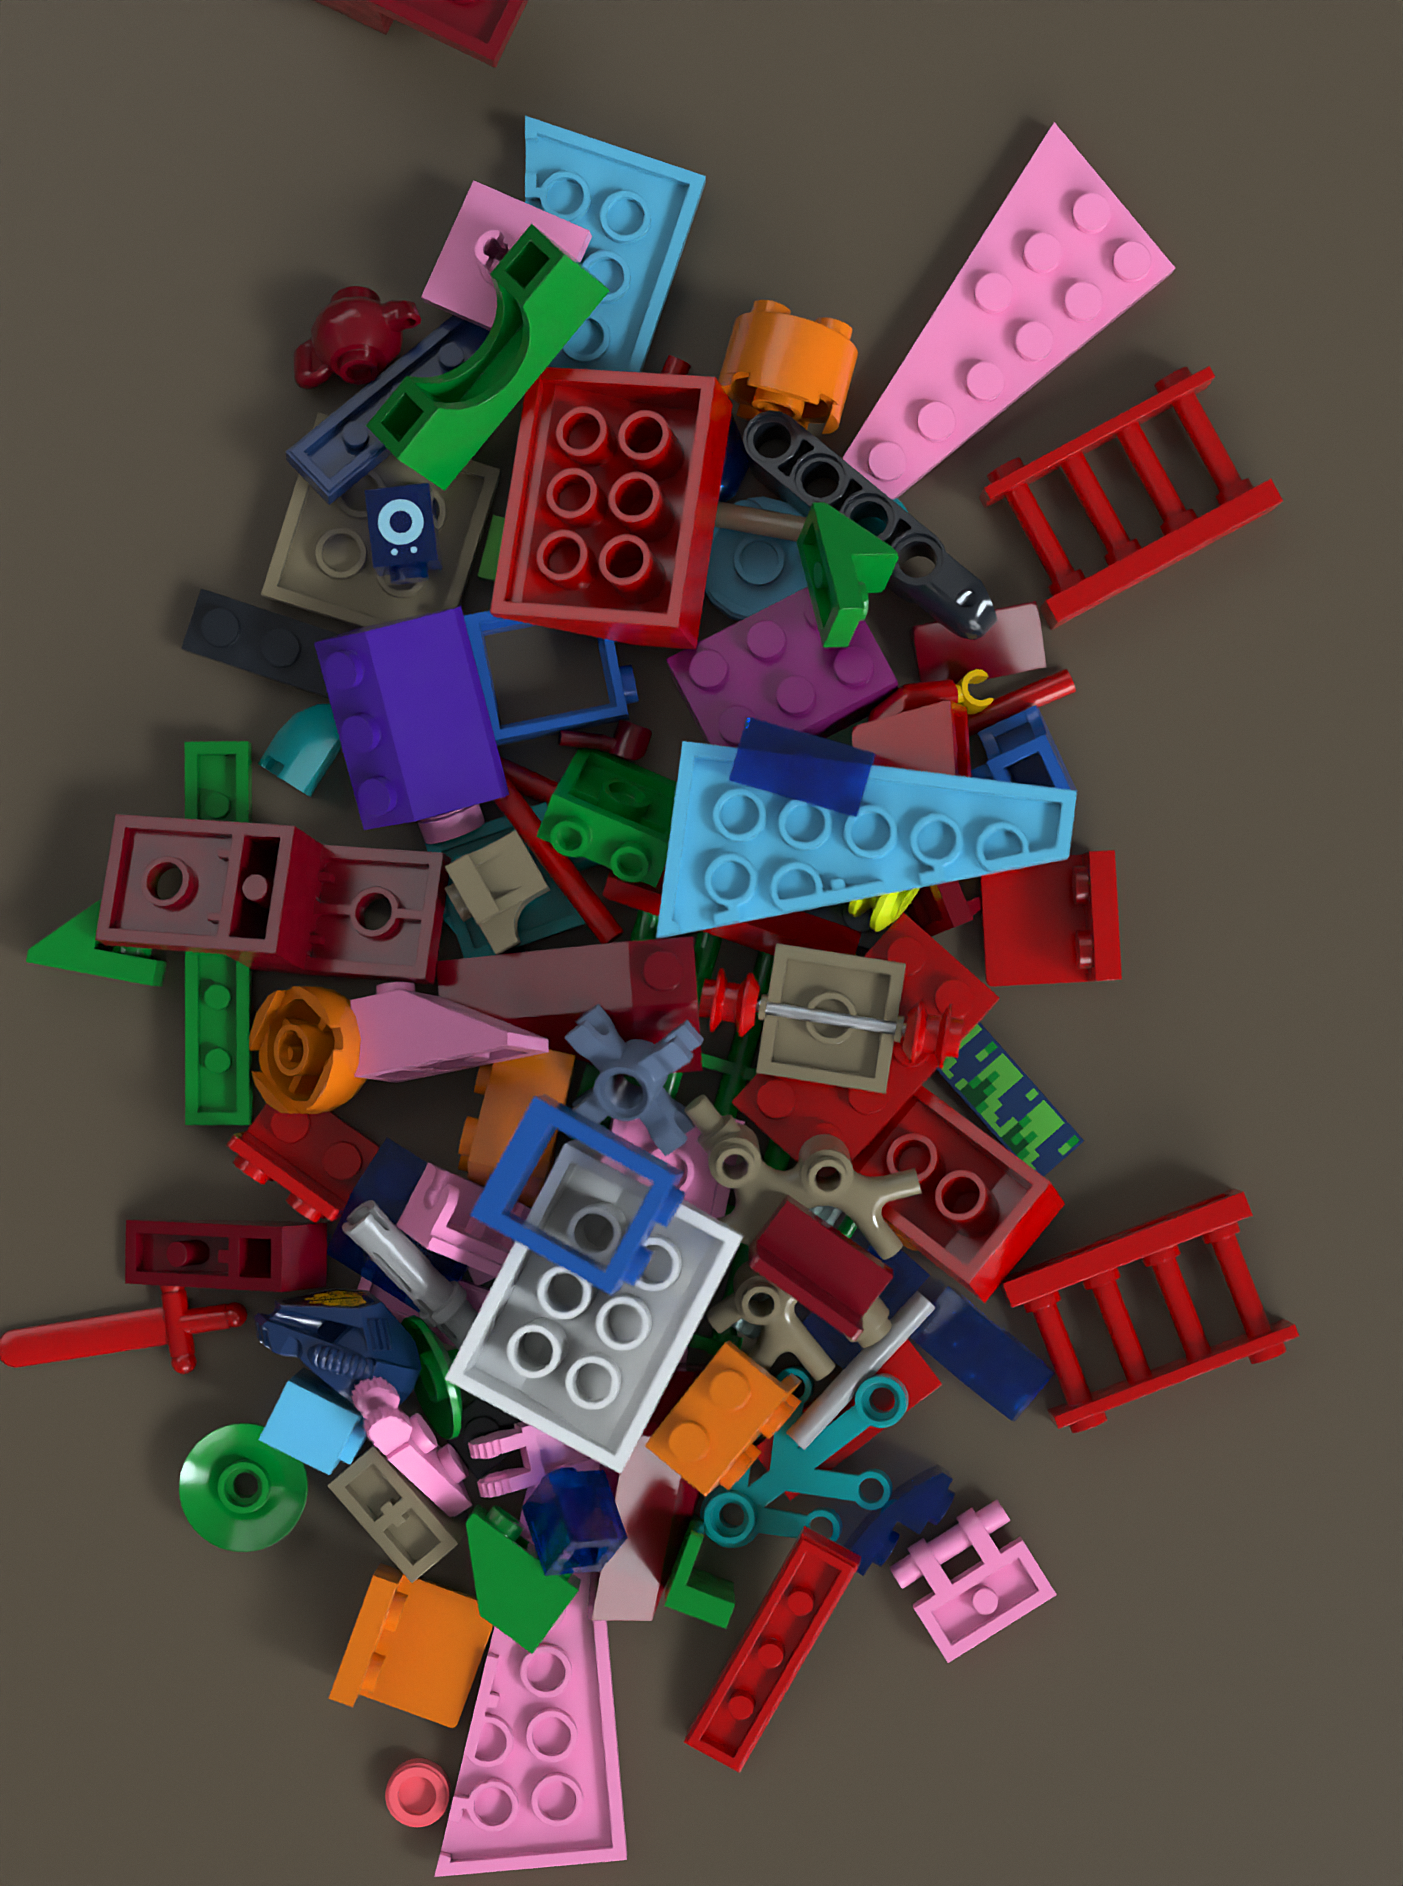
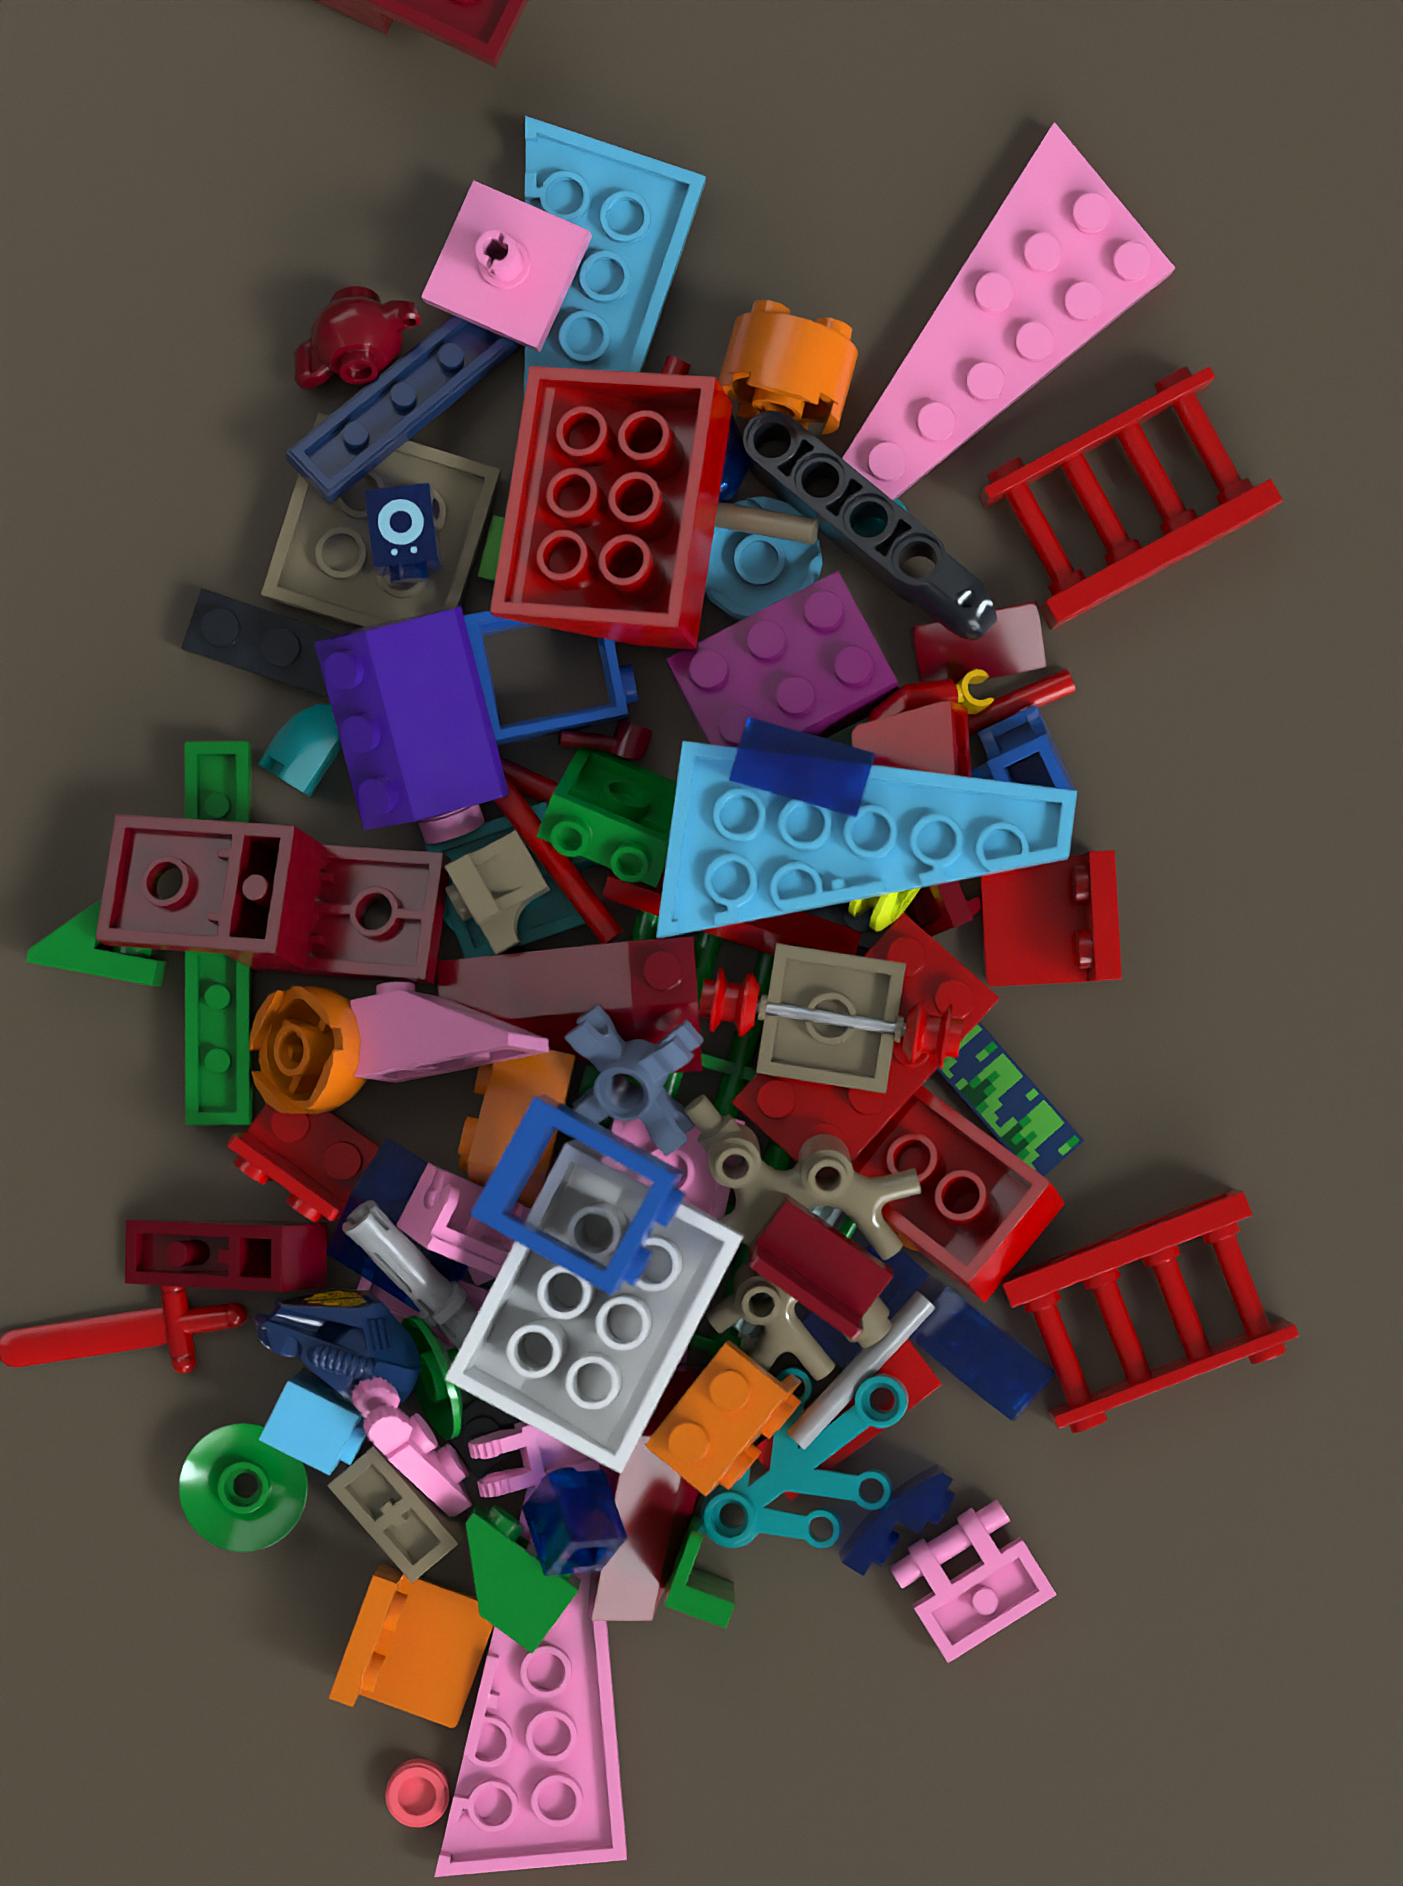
green arch [366,223,610,491] -> none
red tile [684,1526,861,1773] -> none
green slope [797,502,899,648] -> none

